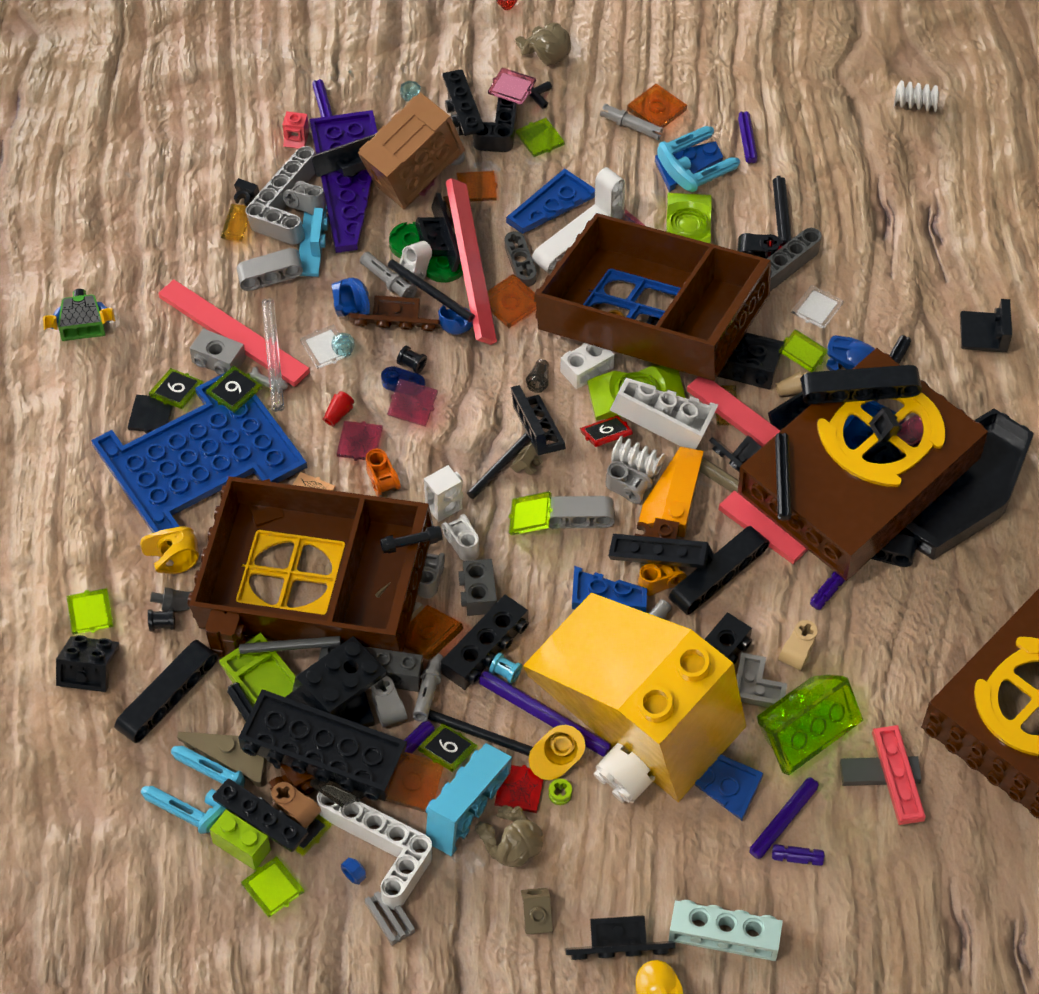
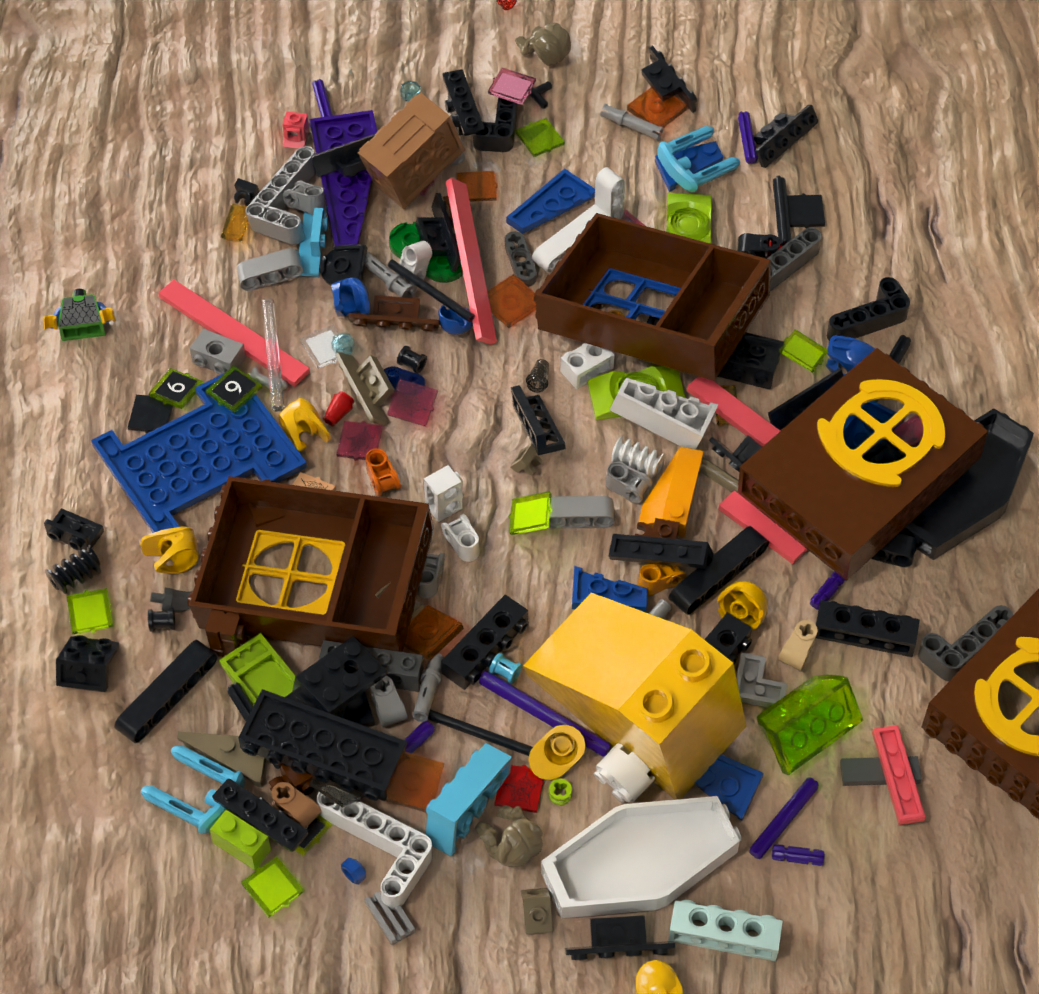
dark grey bar [239,636,341,654] -> none
black bar [380,526,443,554] -> none
piece [418,723,477,772] -> none
dark grey brick [458,559,497,616] -> none
black bar [467,432,530,499] -> none
piece [580,415,633,447] -> none
tan cone [775,371,807,397] -> none
black axle [775,433,792,521] -> none
clear piece [791,285,844,329] -> none
black beam [800,365,922,404] -> none
black tile [869,407,903,442] -> none
white piece [894,80,939,112] -> none
black bracket [960,299,1012,352] -> none
none -> black bracket [44,508,104,551]
none -> black piece [45,545,101,594]
none -> yellow helmet [278,397,331,452]
none -> black tile [319,245,368,286]
none -> dark tan bracket [335,352,395,426]
none -> white container [541,796,741,919]
none -> black bracket [641,45,697,113]
none -> yellow cylinder [717,581,768,630]
none -> black bracket [754,105,818,168]
none -> black piece [787,193,825,229]
none -> black brick [816,600,920,657]
none -> black beam [826,277,910,341]
none -> dark grey beam [918,605,1013,681]

